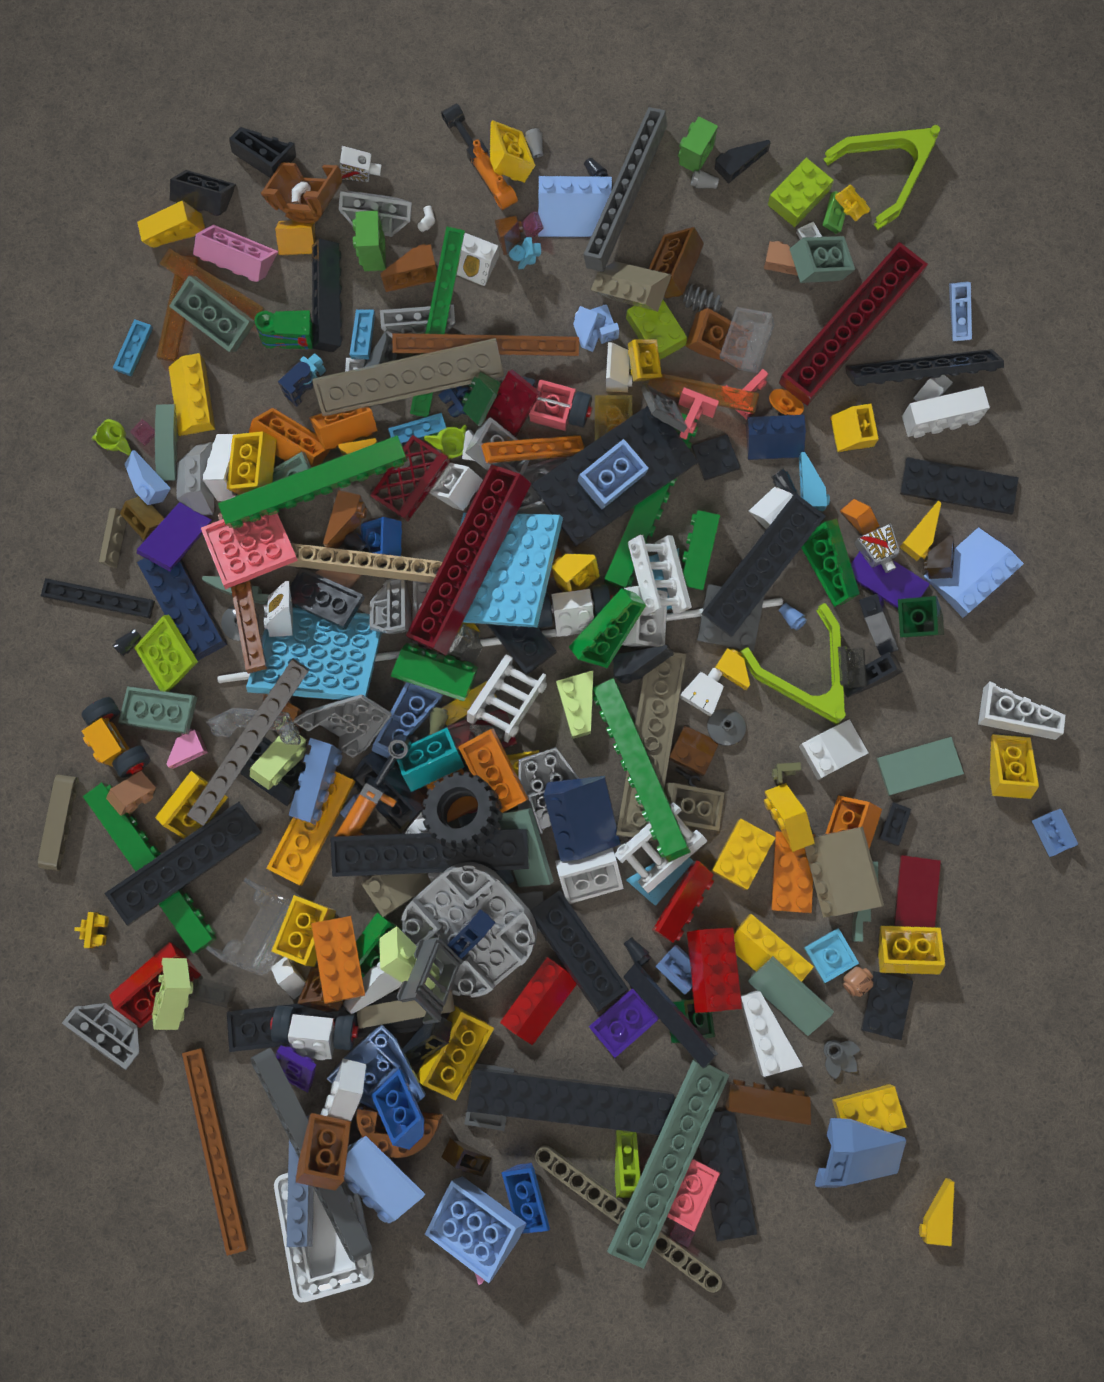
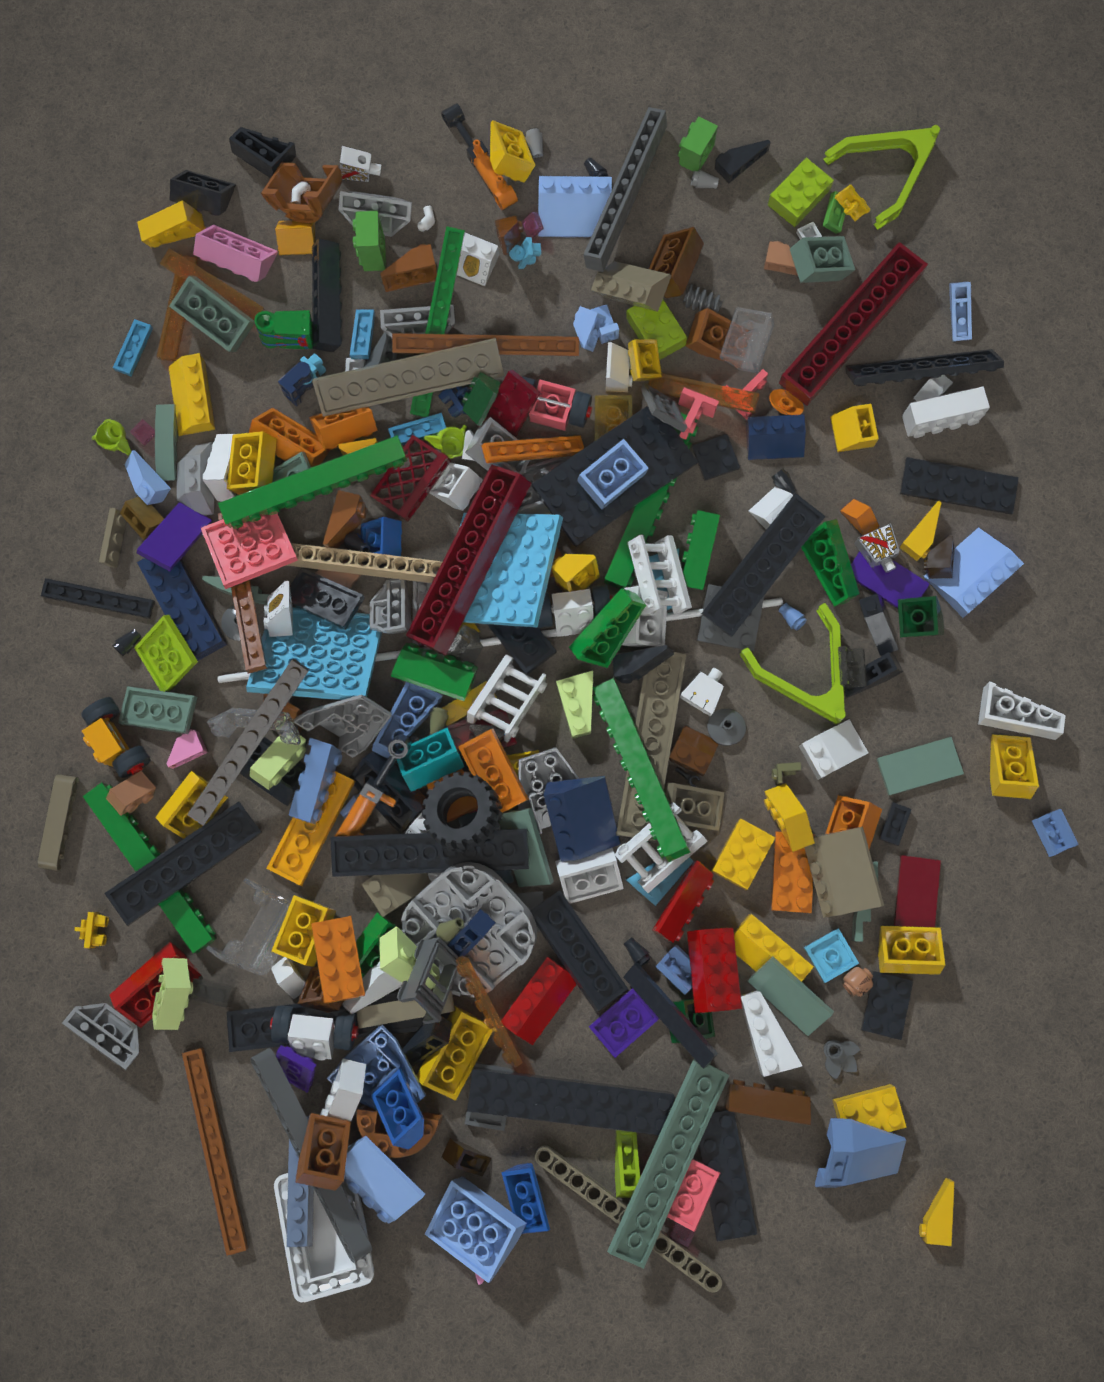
yellow slope [715,648,750,690] -> none
medium azure slope [799,452,830,511] -> none
none -> olive cone [436,917,464,942]
none -> clear orange plate [456,956,523,1067]

